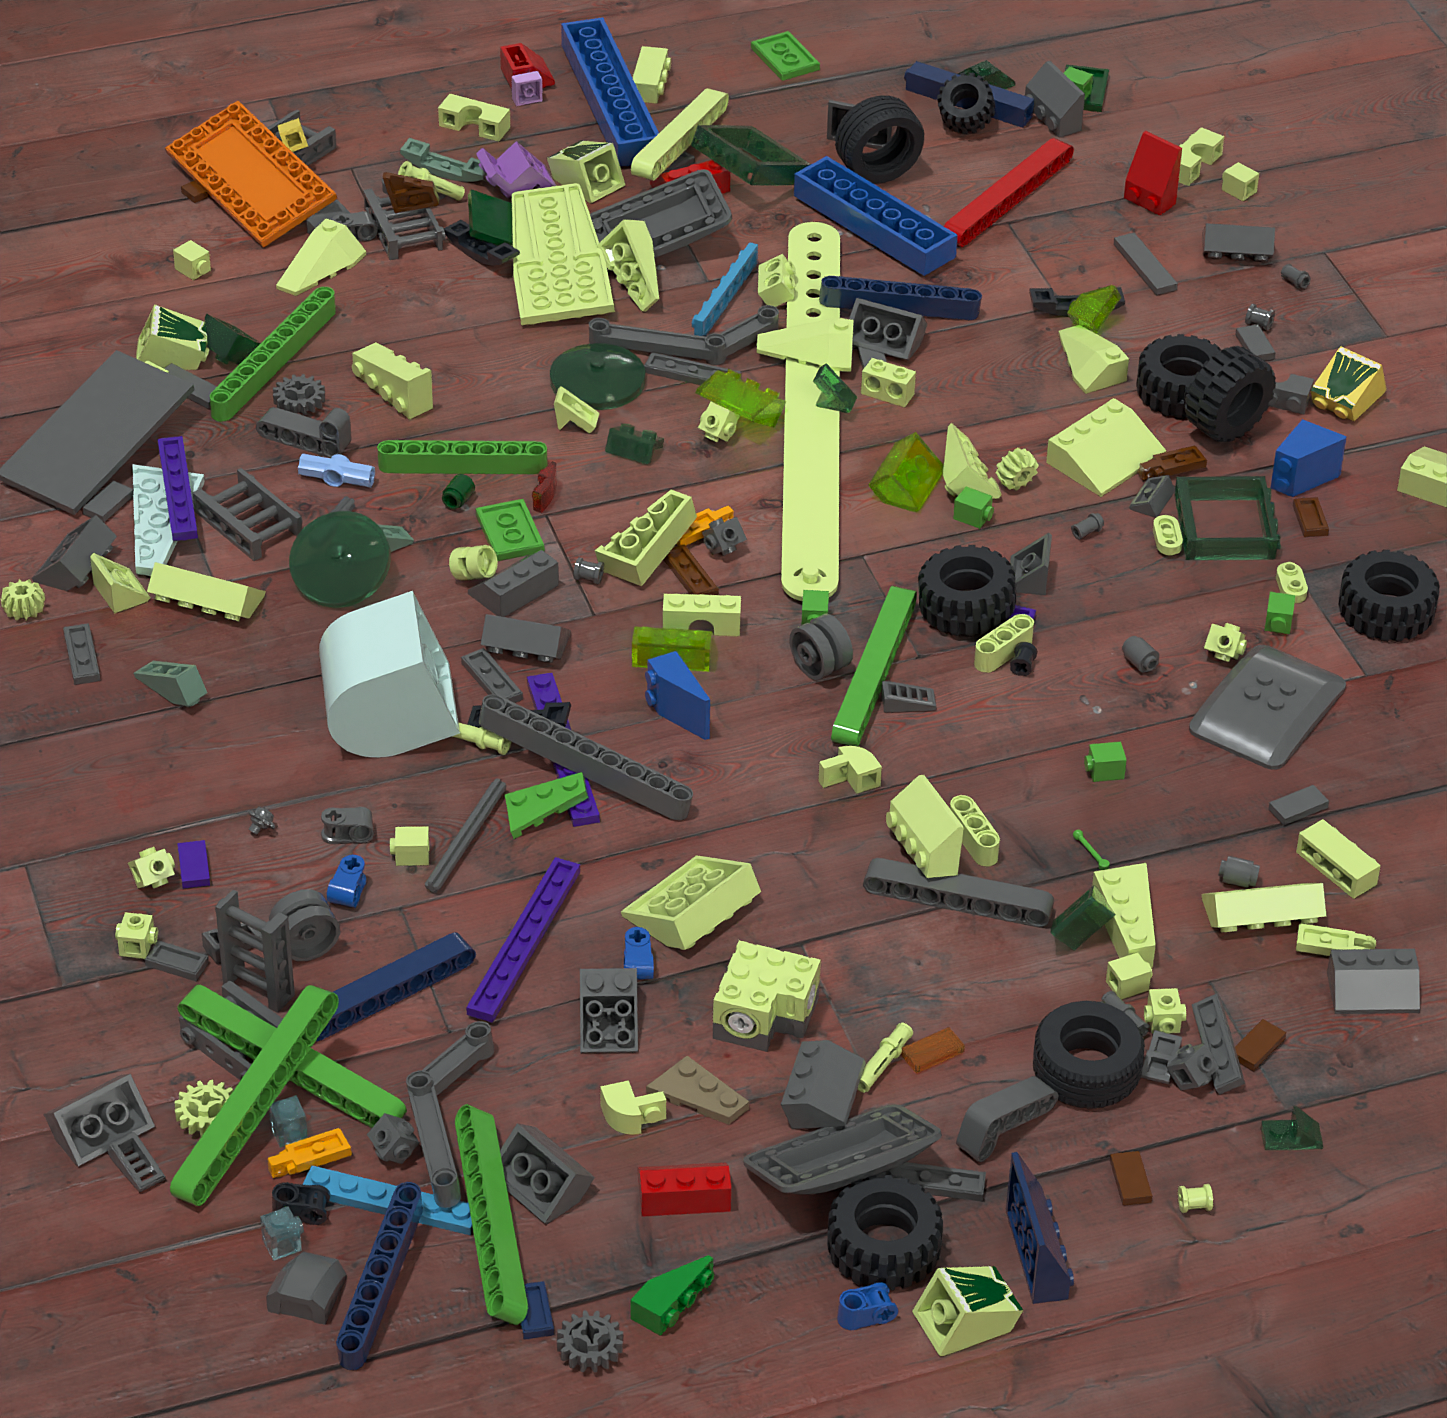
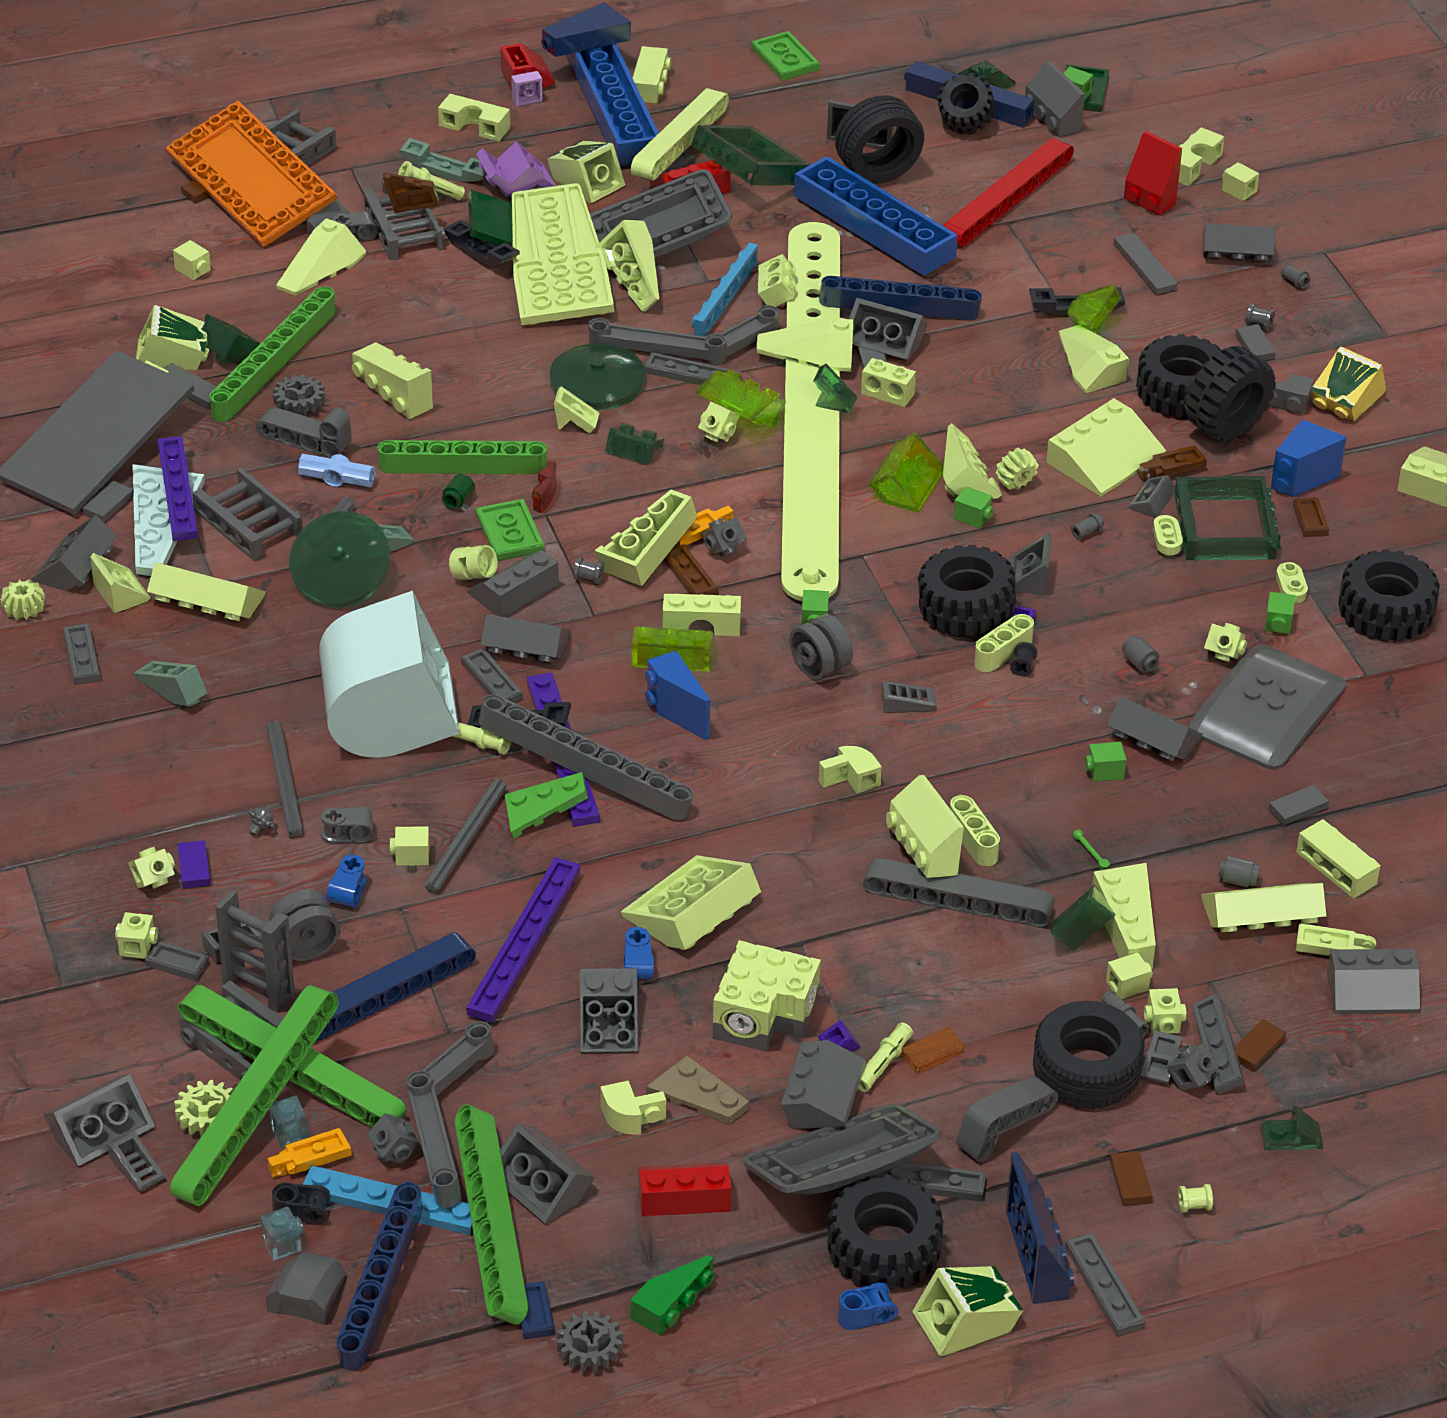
light yellow brick [278,118,308,152] -> none
bright green beam [831,586,917,747] -> none
none -> dark grey axle [267,720,303,838]
none -> dark blue slope [541,2,631,57]
none -> dark purple slope [818,1020,861,1052]
none -> dark grey tile [1065,1232,1145,1337]
none -> dark grey slope [1107,696,1203,761]

